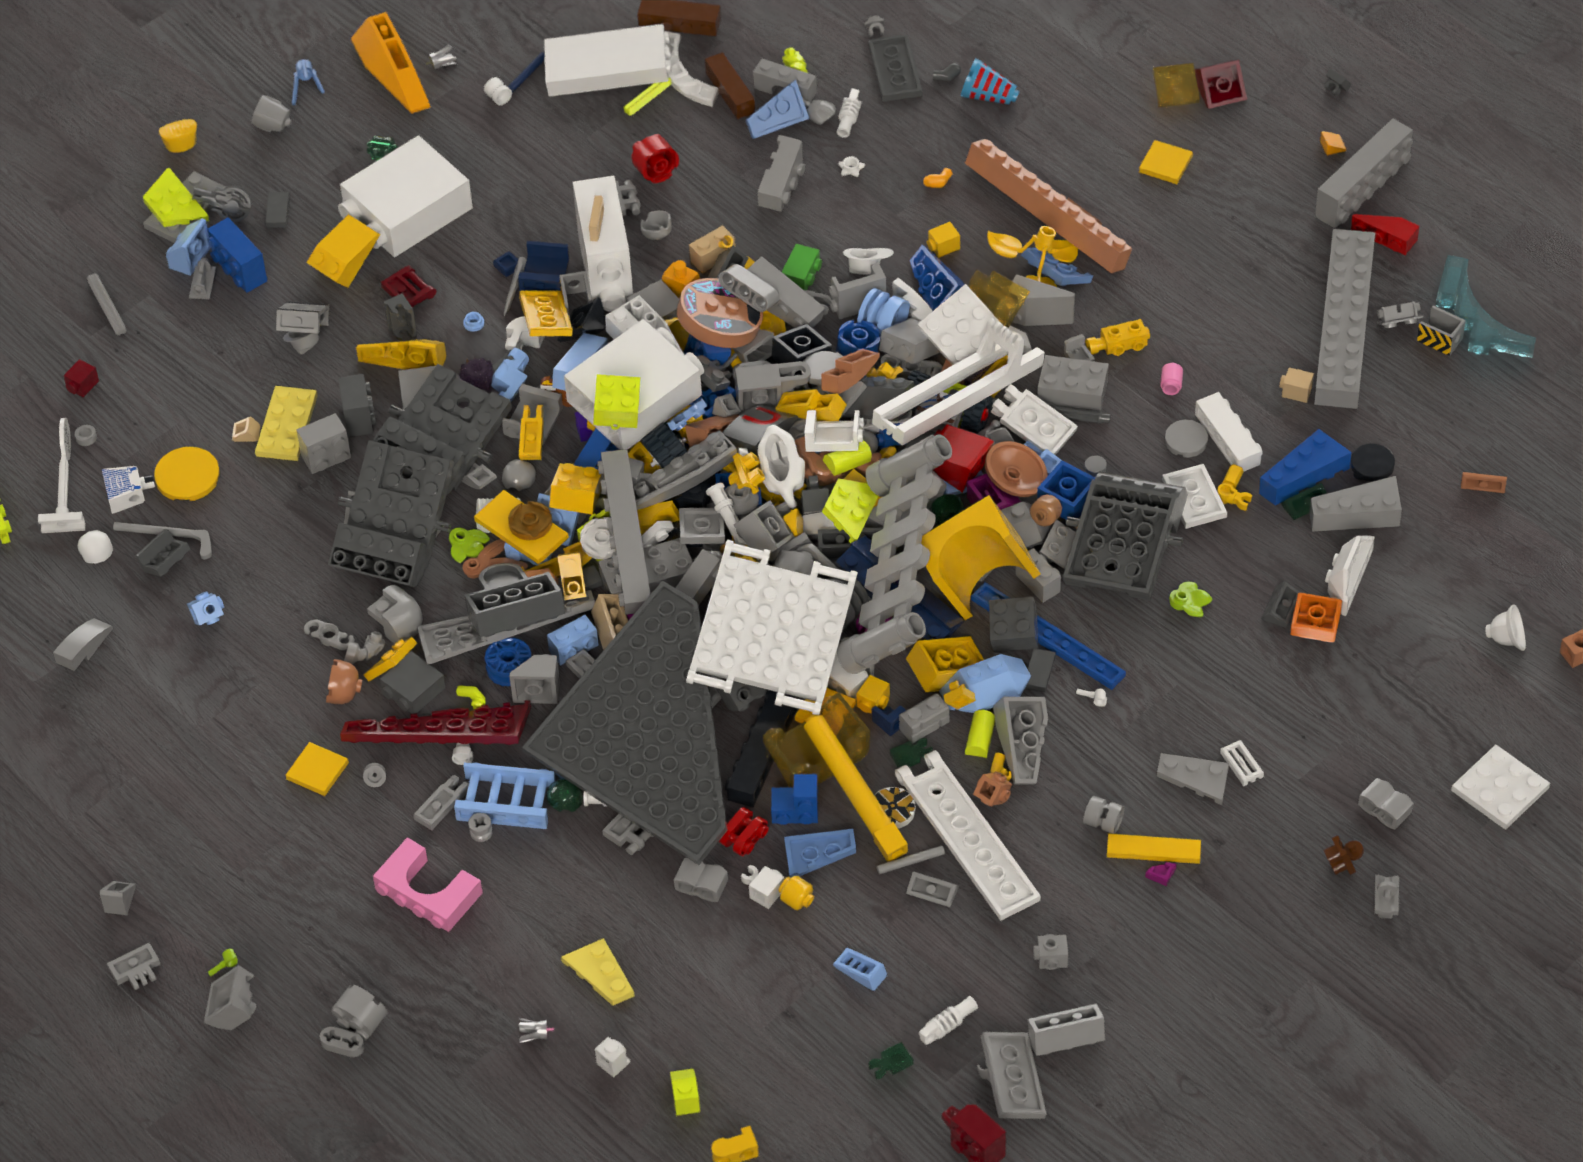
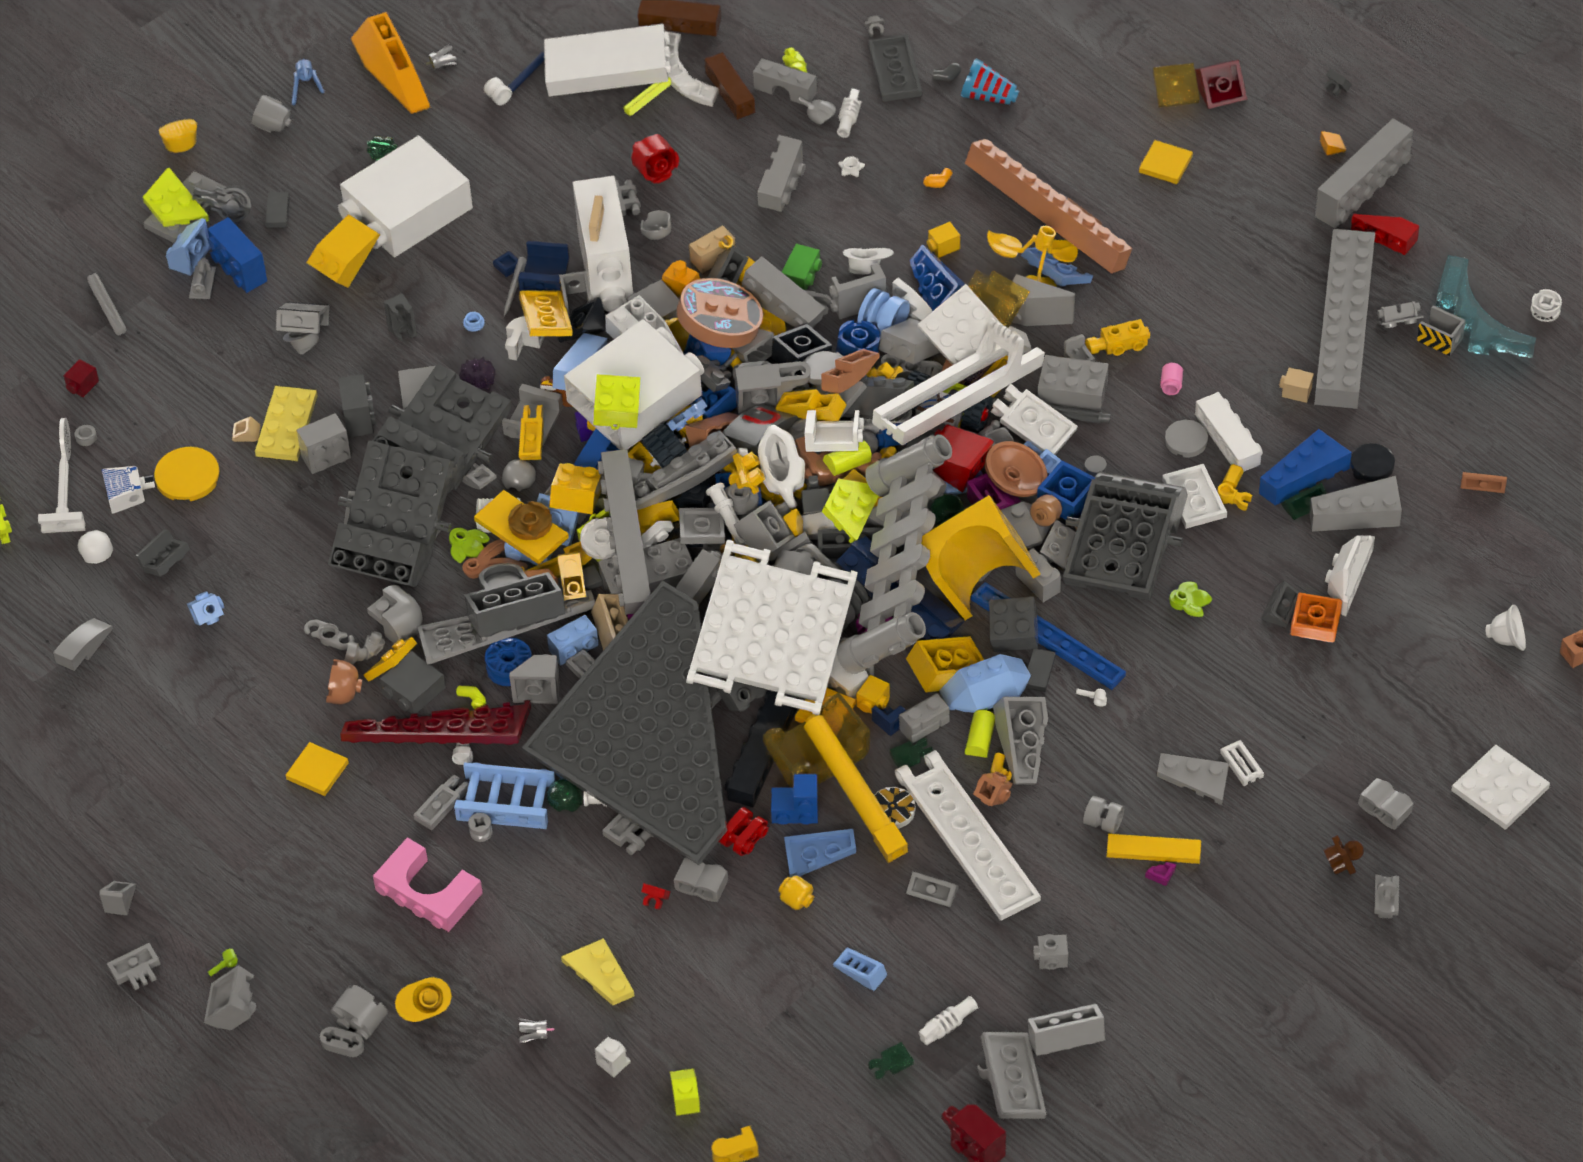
light grey piece [113,522,212,560] -> none
yellow wedge [356,339,447,370] -> none
light grey tile [363,763,386,787] -> none
dark red plate [381,265,437,308] -> none
light blue plate [491,348,529,402] -> none
light grey slope [712,394,740,417] -> none
light grey beam [718,264,779,312] -> none
white brick [741,865,784,909] -> none
medium blue wing [746,80,809,139] -> none
light grey bar [876,845,945,875] -> none
yellow tile [943,680,976,710] -> none
none -> yellow piece [395,977,452,1022]
none -> red tile [641,883,671,910]
none -> white wheel [1531,289,1562,322]

